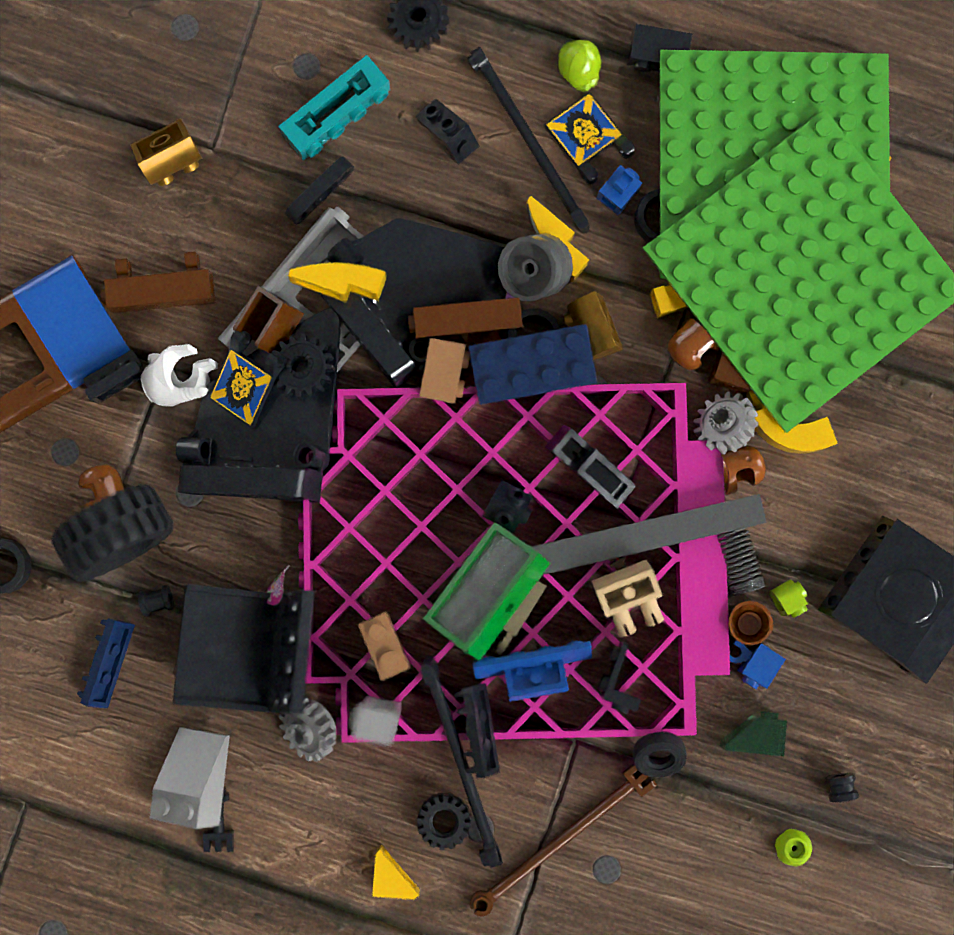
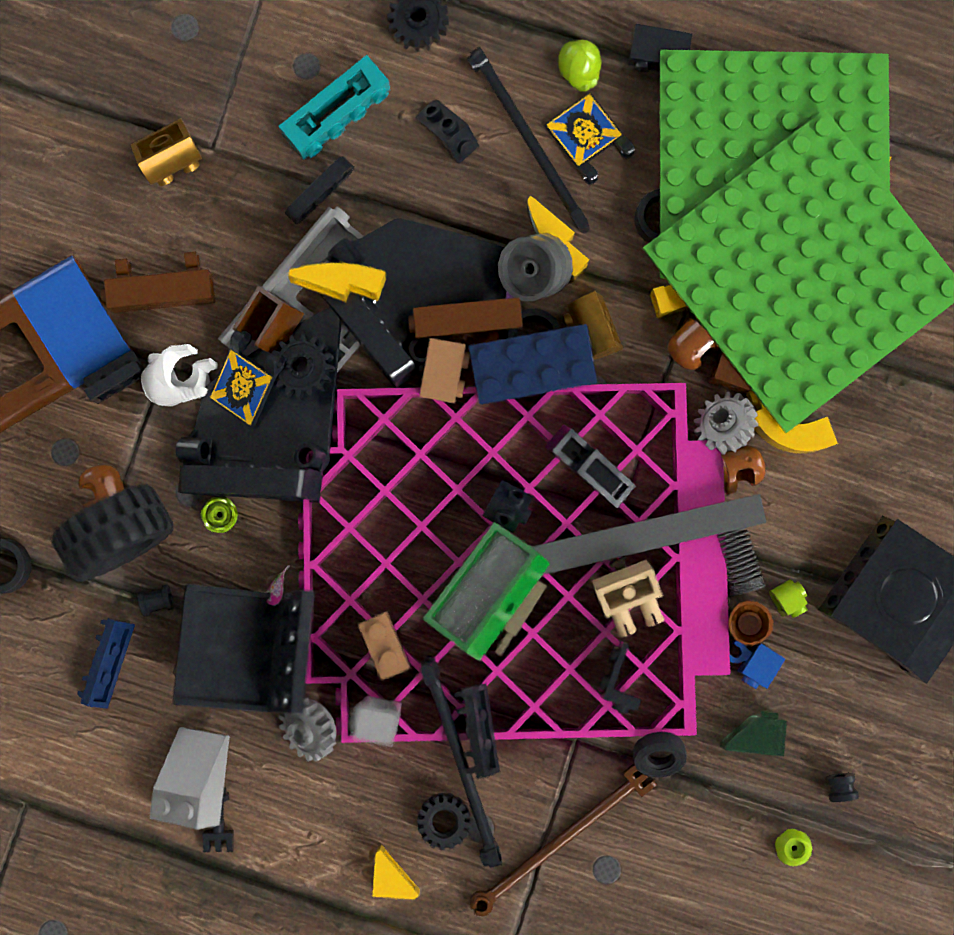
blue bracket [473,641,592,702] -> none
blue brick [596,165,642,216] -> none
none -> lime plate [201,497,238,533]

